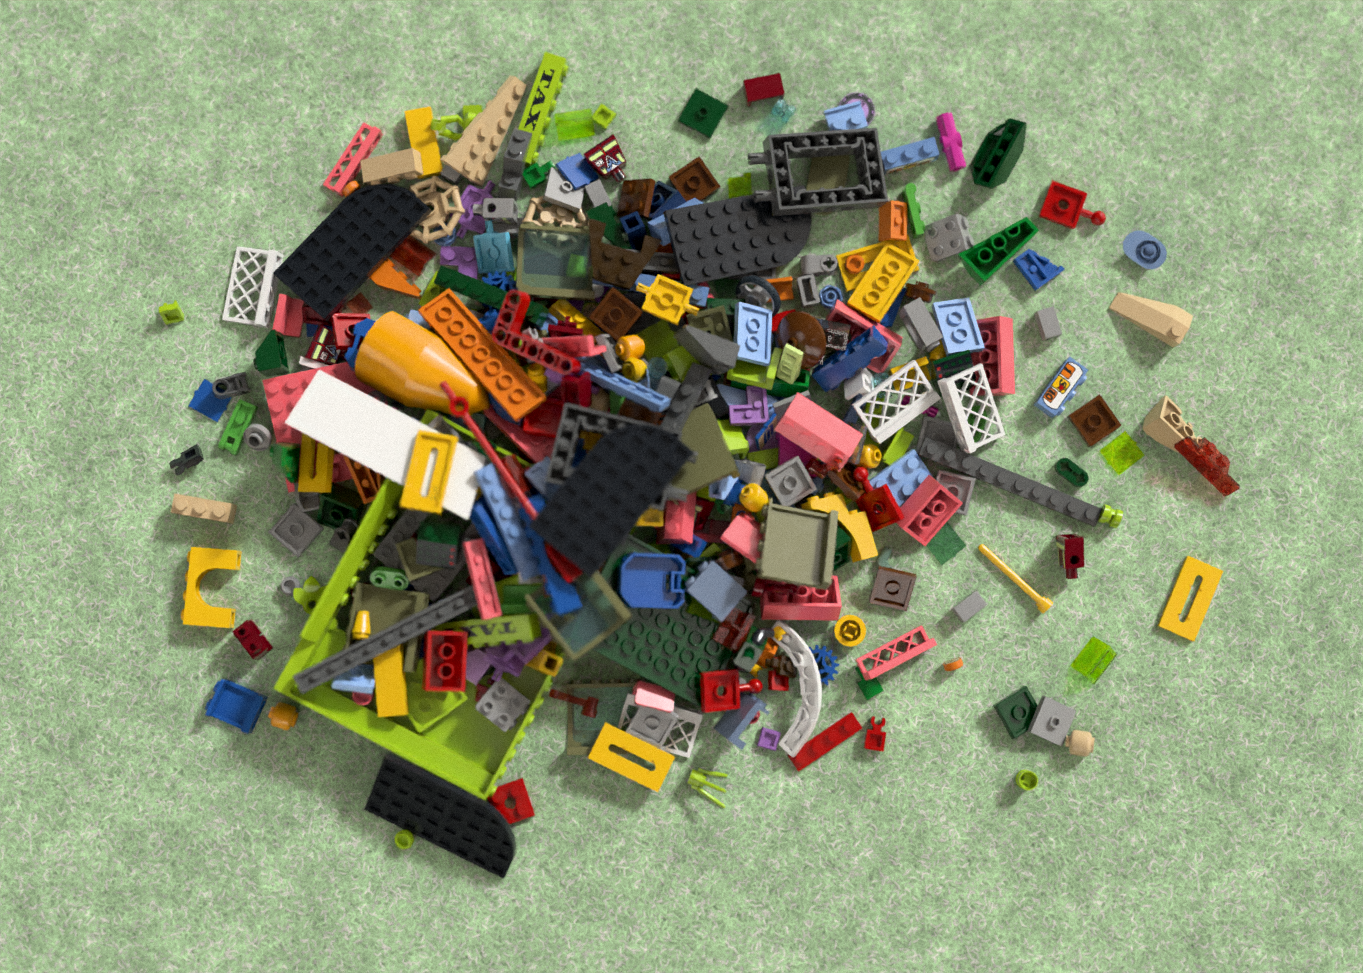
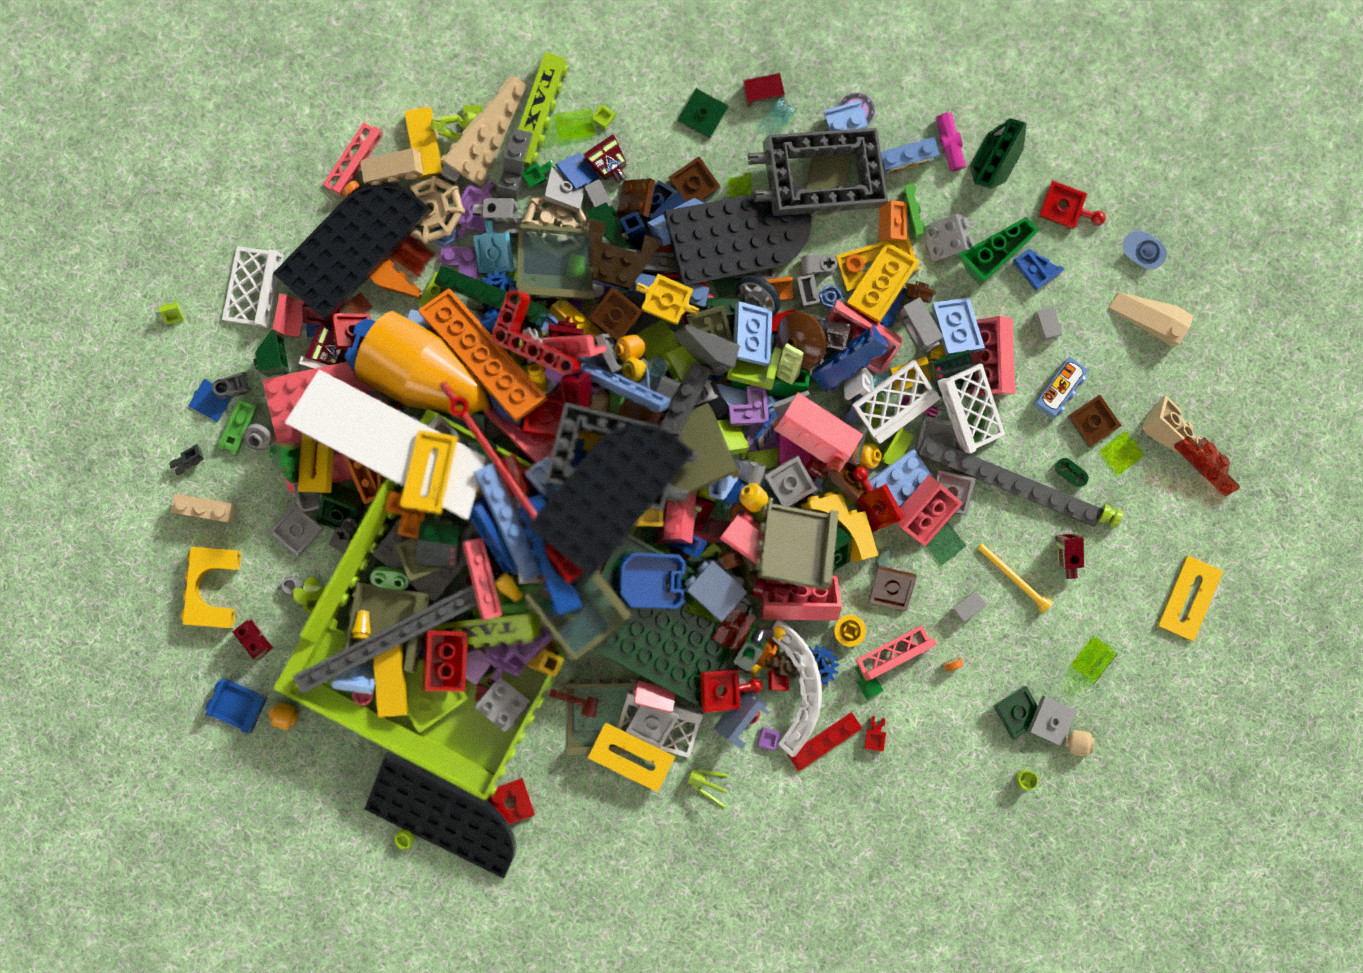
none -> orange plate [384,490,426,539]
none -> yellow cone [495,573,523,602]

